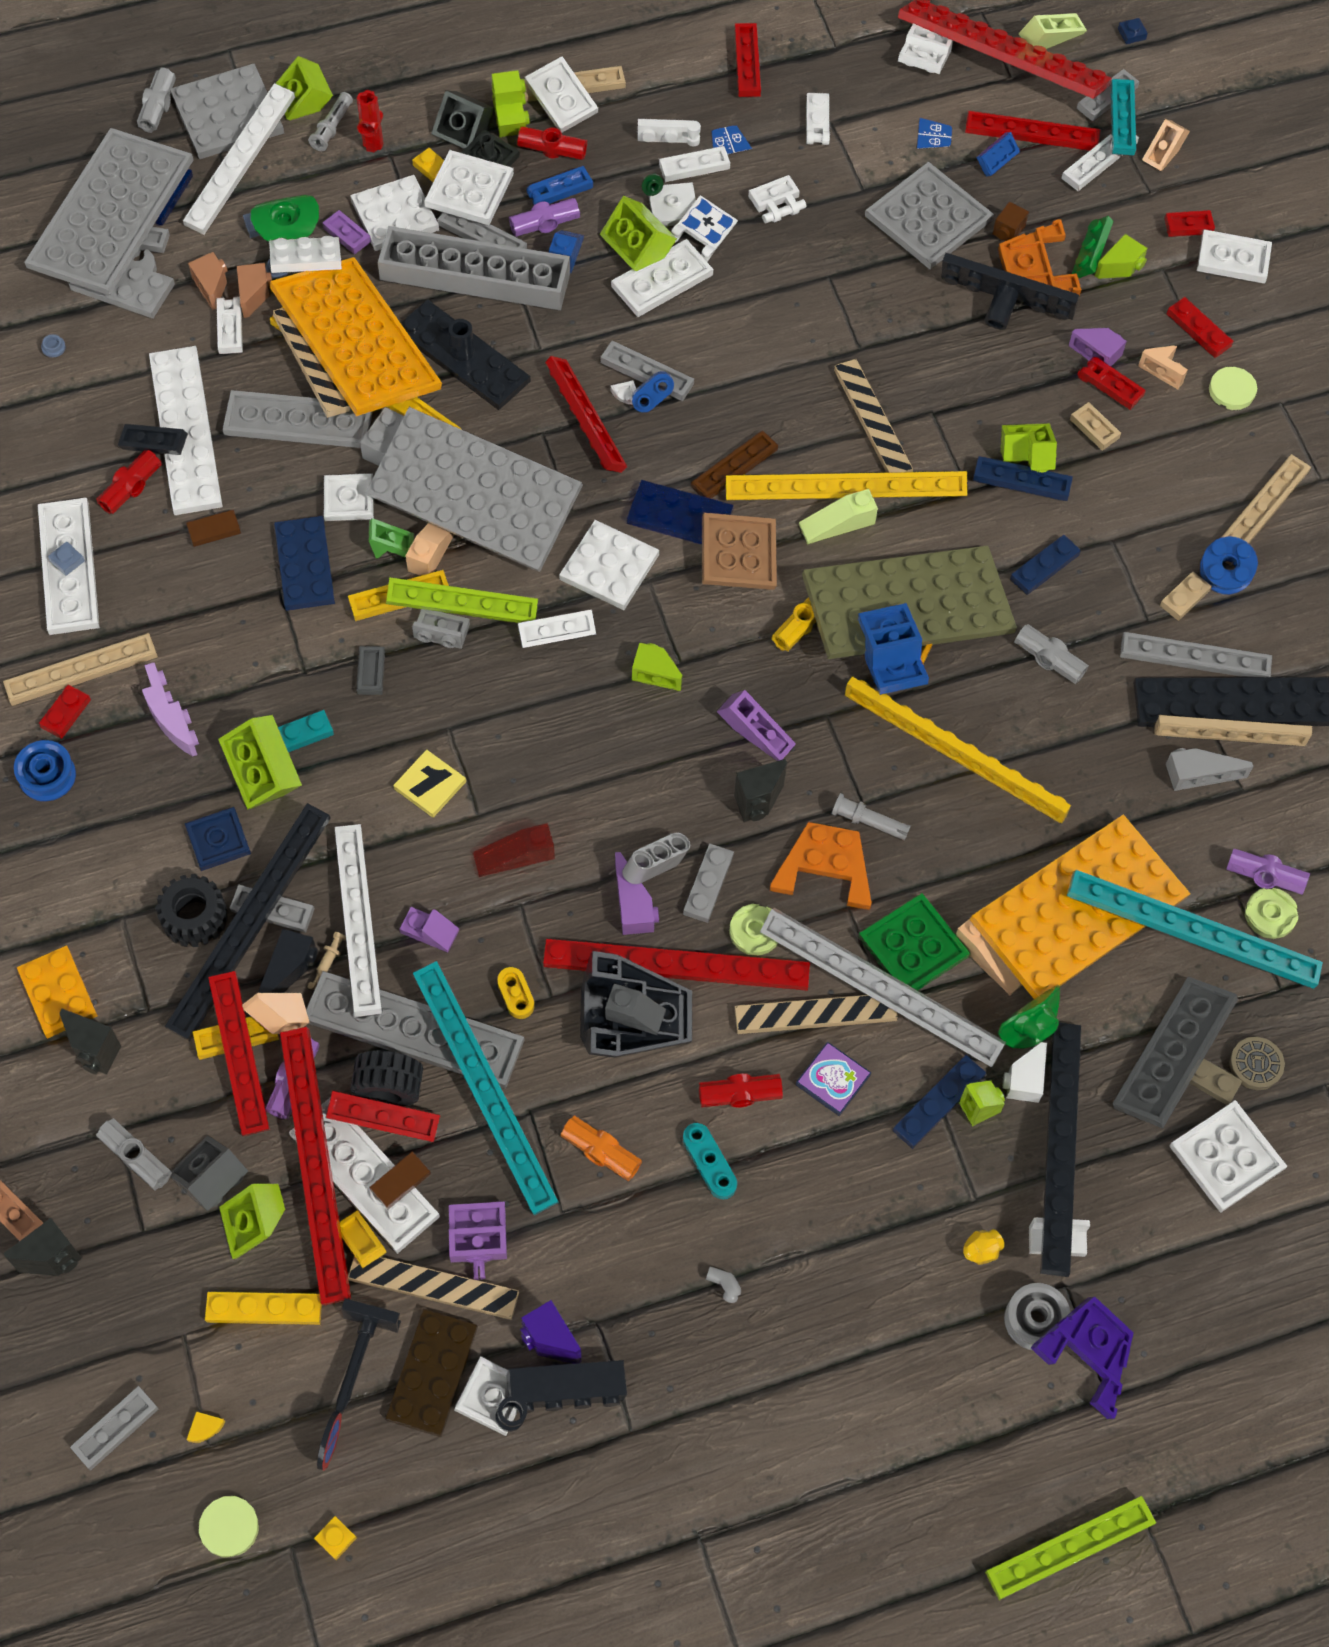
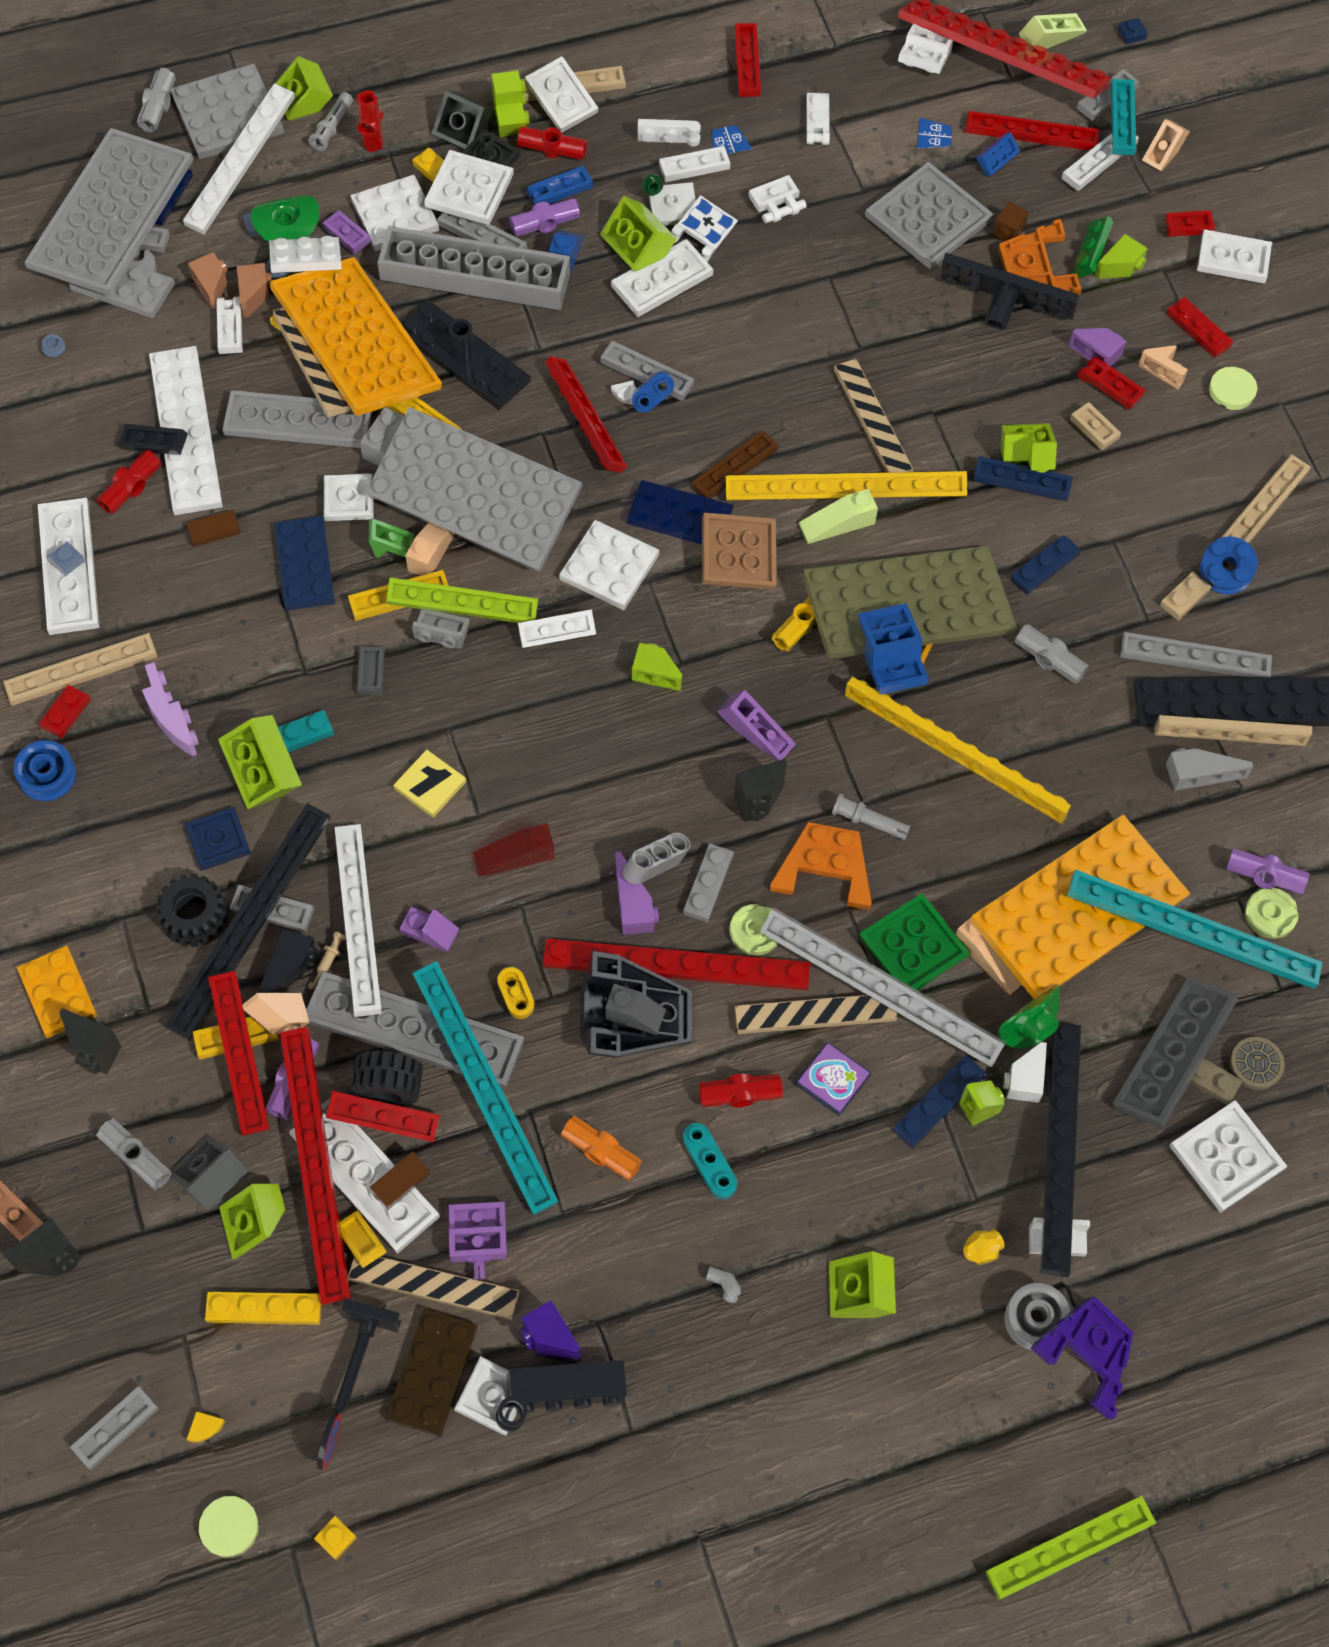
none -> lime slope [829,1251,896,1318]

